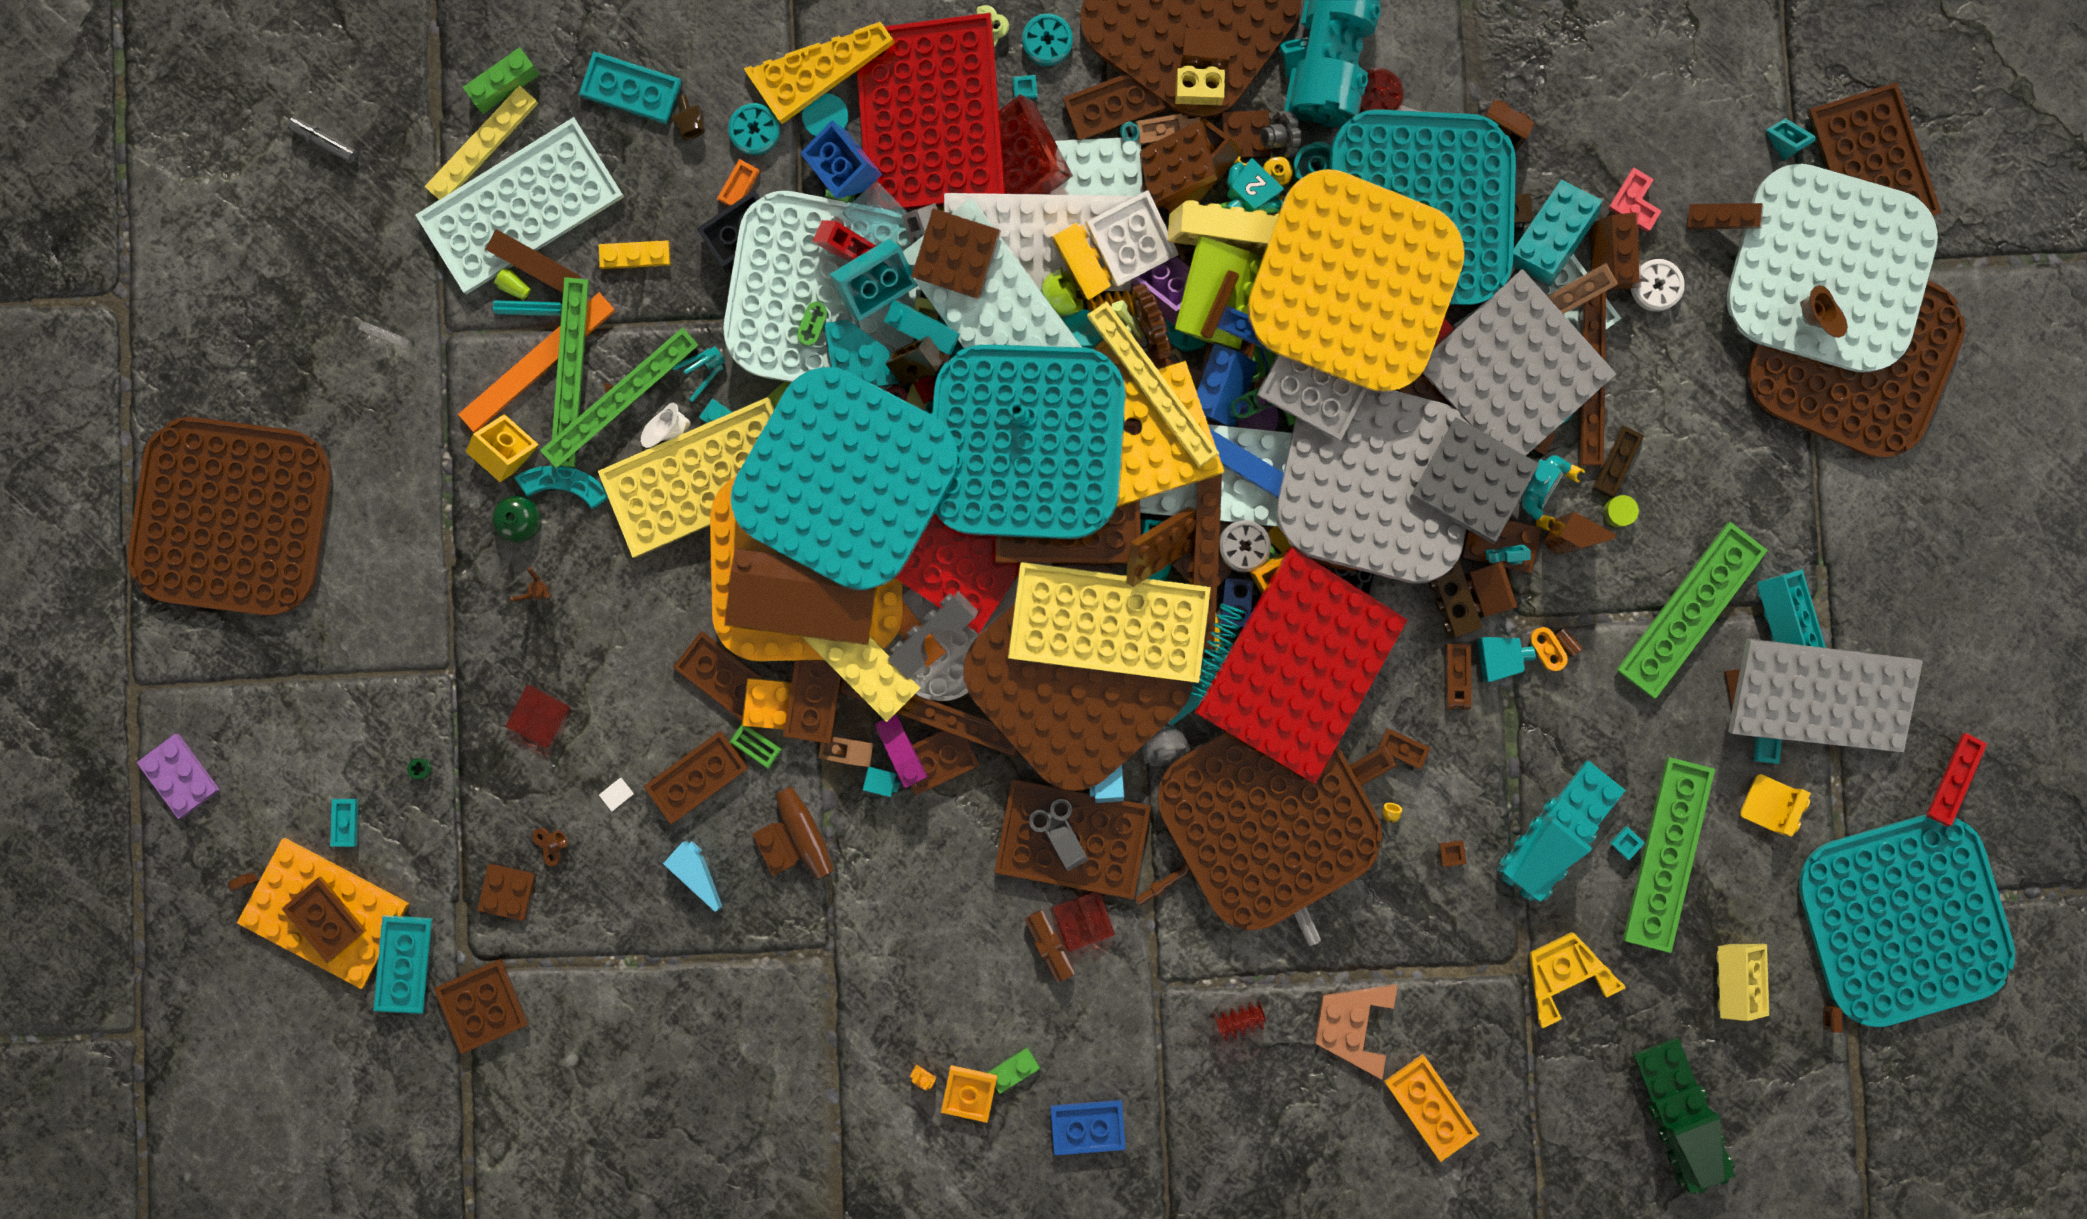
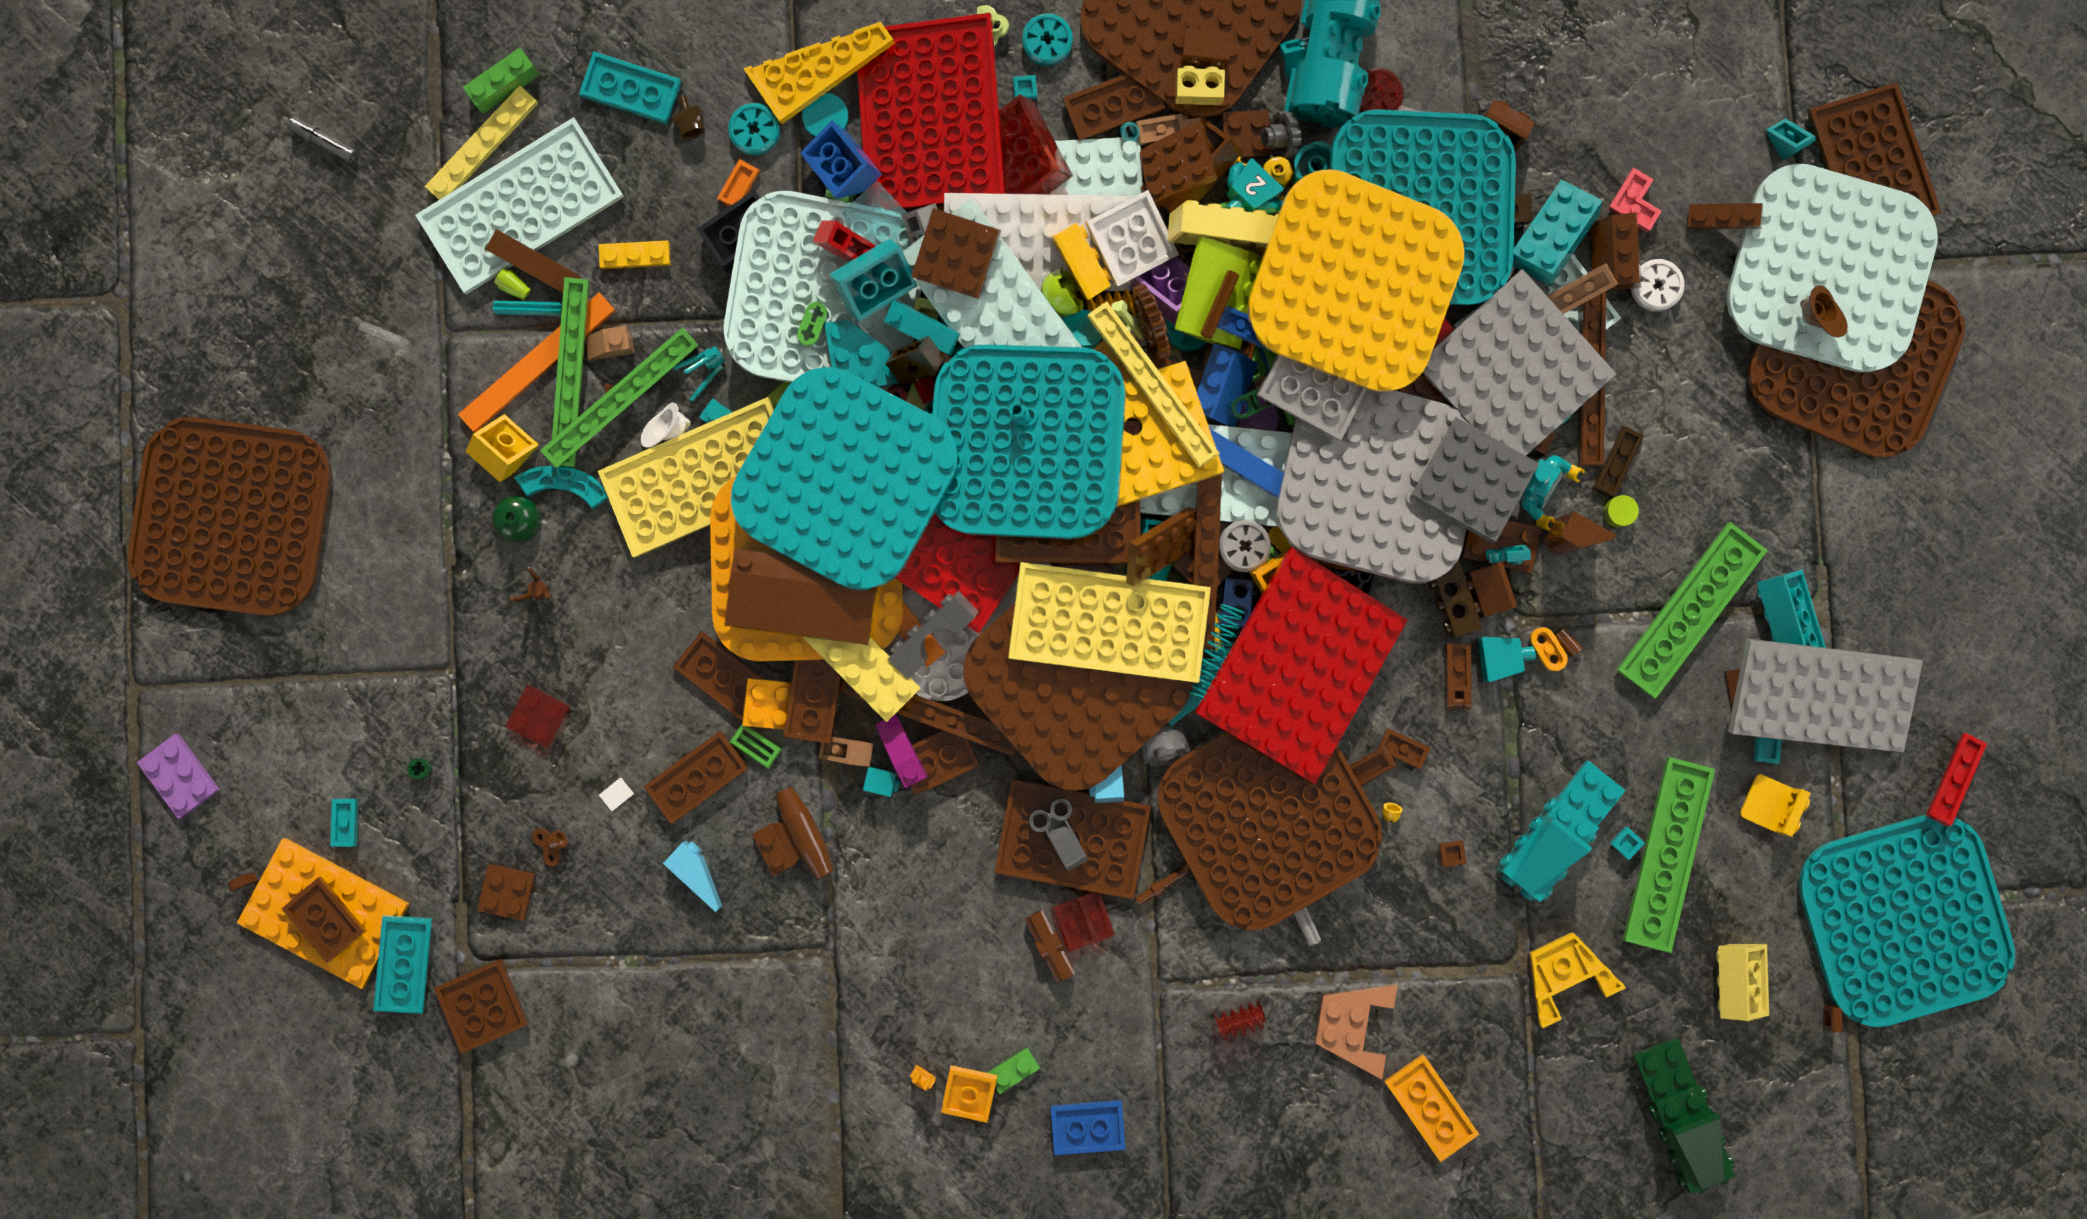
none -> medium nougat slope [585,326,635,361]

